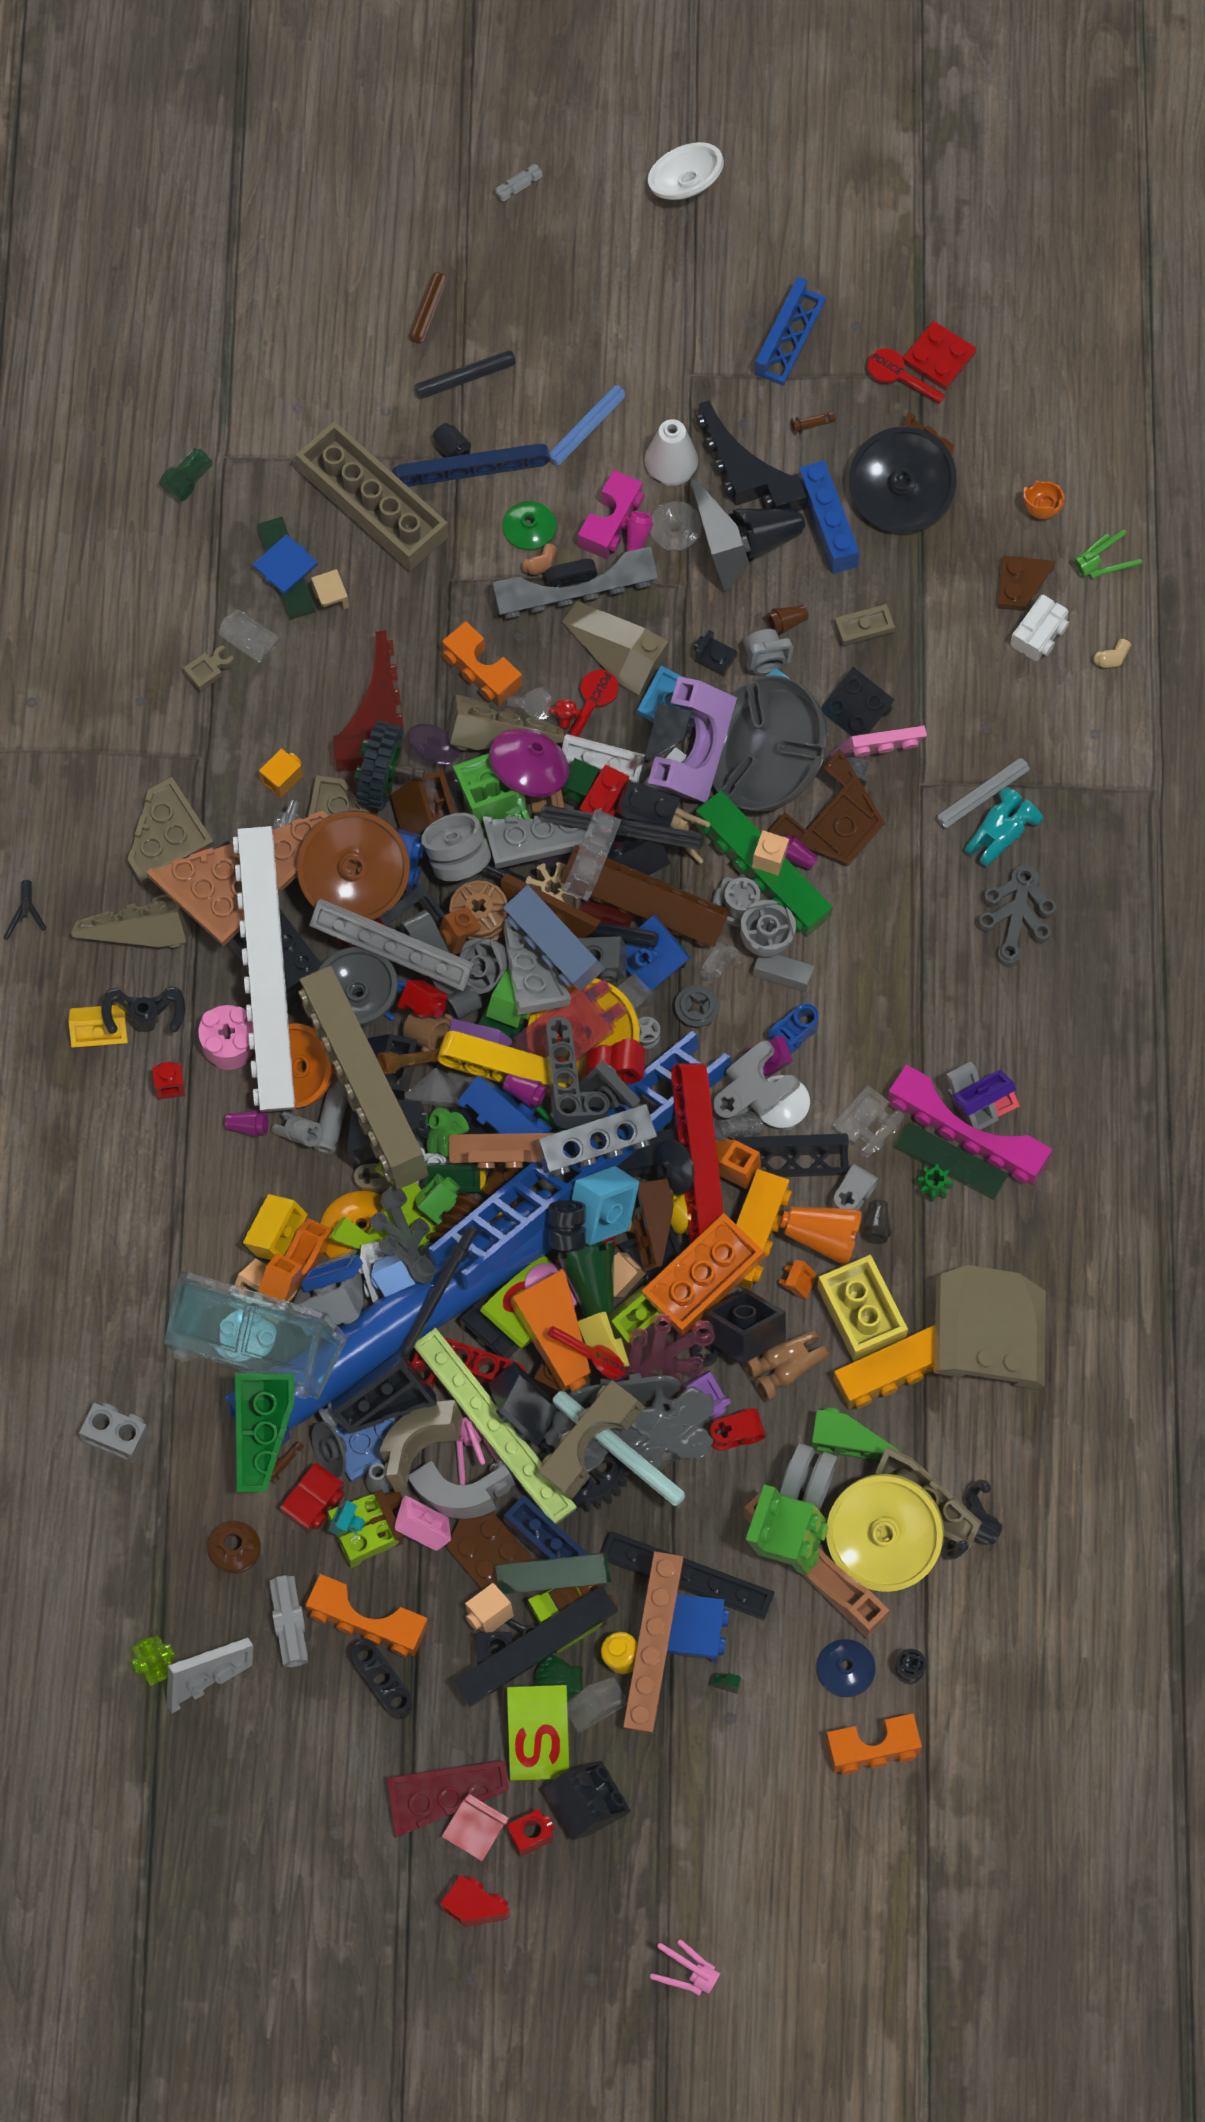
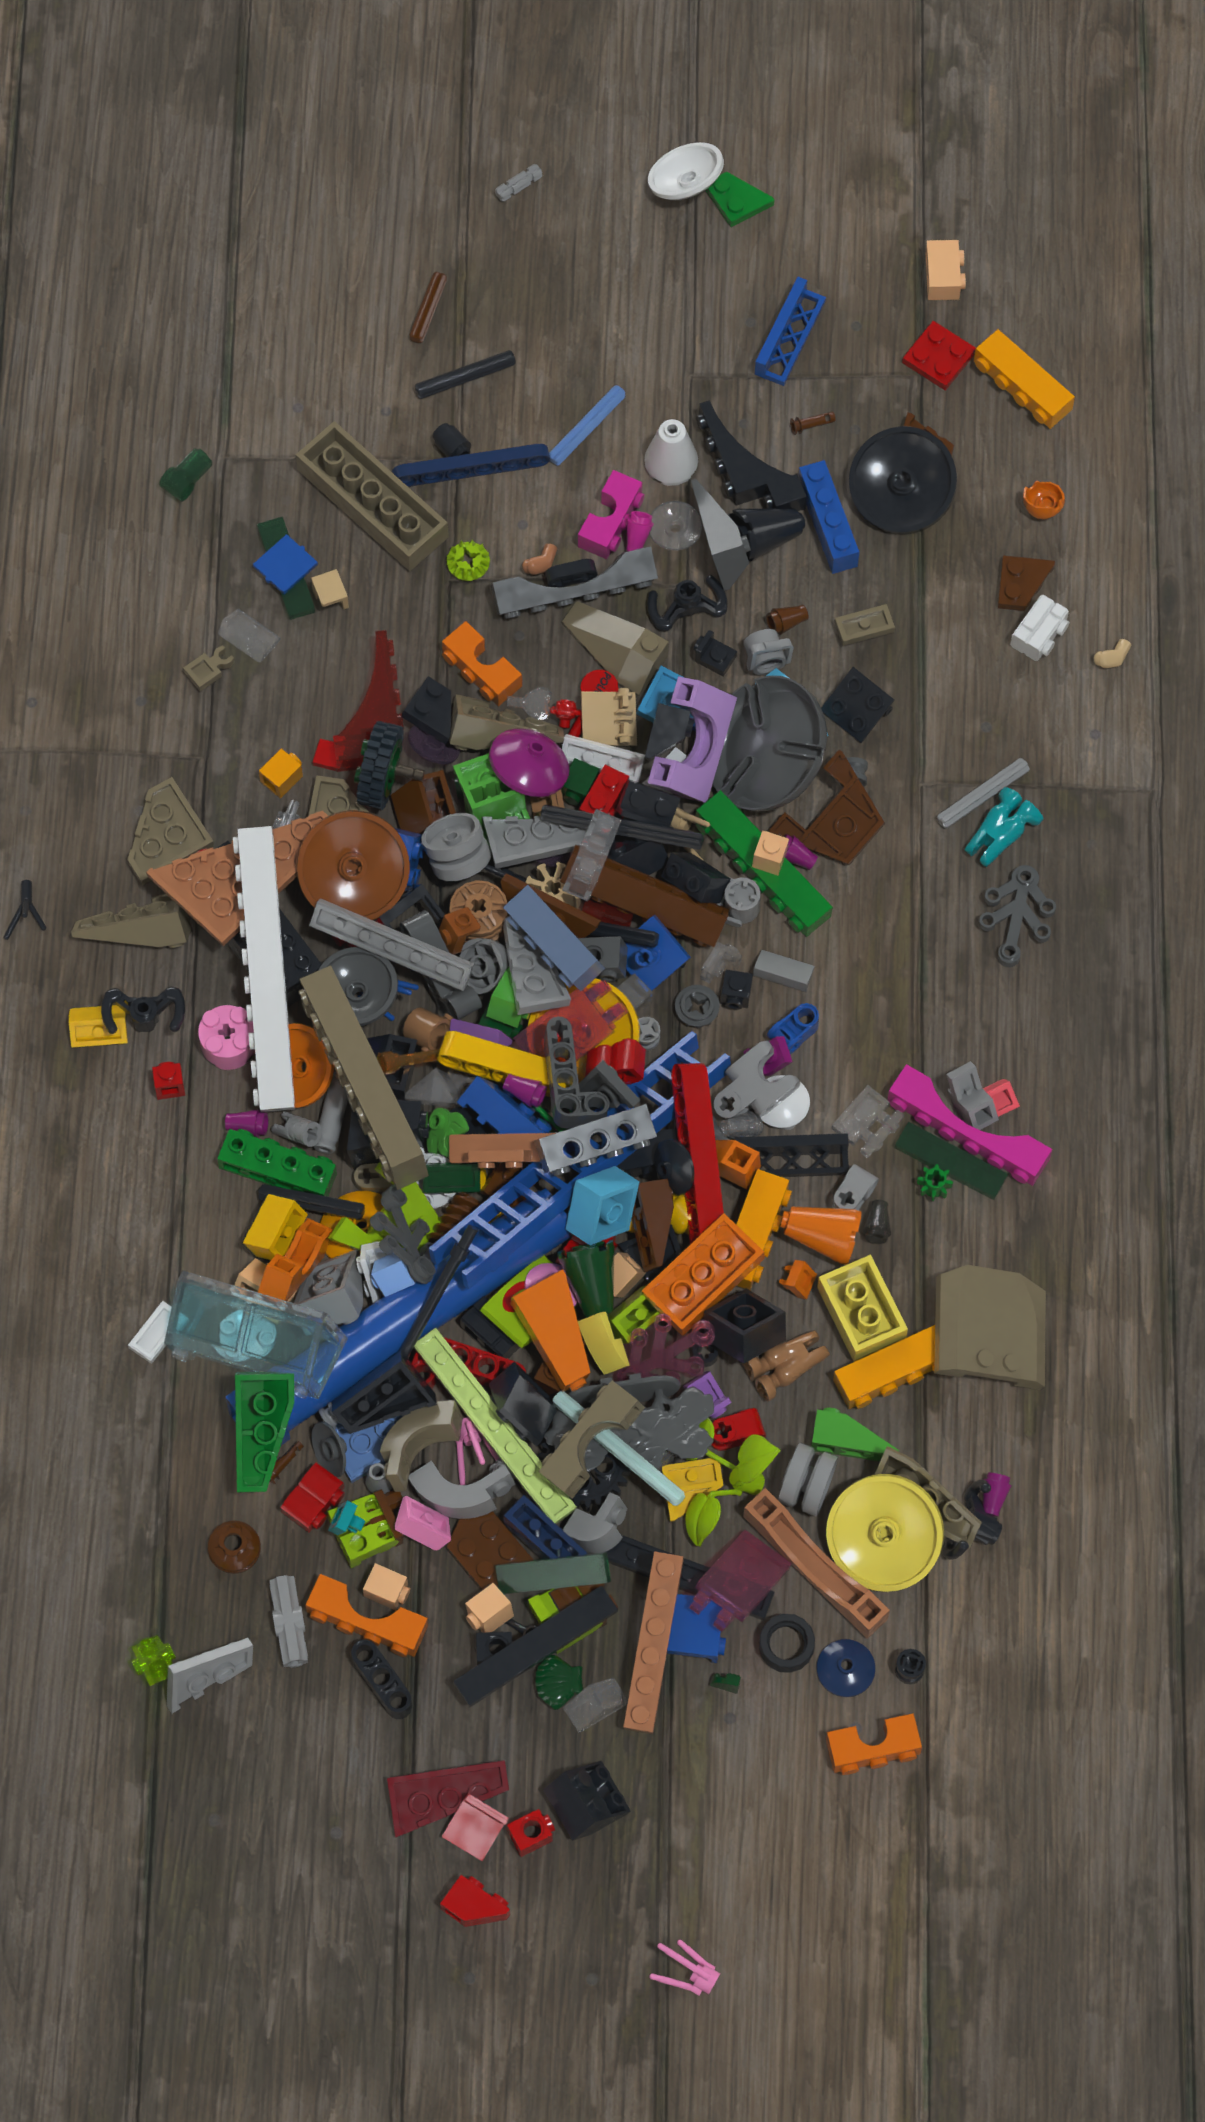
light grey brick [79,1403,149,1463] -> none
blue tile [301,1255,363,1292] -> none
red brick [398,980,448,1018] -> none
bright green brick [415,1173,460,1225] -> none
green dish [503,501,556,551] -> none
lime slope [507,1685,569,1781] -> none
red piece [547,1326,625,1380] -> none
black wheel [548,1200,586,1251] -> none
yellow head [601,1632,638,1674] -> none
light grey cylinder [740,900,796,957] -> none
bright green bracket [746,1485,828,1575] -> none
bright pink wing [830,726,927,758] -> none
red piece [867,348,945,404] -> none
dark purple tile [952,1070,1016,1116] -> none
bright green plant [1073,530,1143,579] -> none
none -> white tile [128,1301,186,1364]
none -> green brick [217,1129,337,1196]
none -> black axle [258,1184,365,1220]
none -> red tile [312,739,347,772]
none -> light nougat brick [363,1563,411,1611]
none -> black wing [401,676,451,745]
none -> lime gear [447,540,490,581]
none -> light grey brick [563,1492,628,1553]
none -> tan hinge [581,688,637,746]
none -> black piece [647,575,728,631]
none -> black brick [661,852,731,903]
none -> yellow wing [661,1458,724,1522]
none -> lime plant [685,1418,781,1547]
none -> clear pink tile [689,1530,792,1632]
none -> green wing [705,171,775,227]
none -> black bracket [720,970,753,1010]
none -> black tyre [759,1614,815,1673]
none -> light nougat brick [925,240,966,300]
none -> light orange brick [974,329,1075,429]
none -> magenta cone [983,1472,1012,1517]

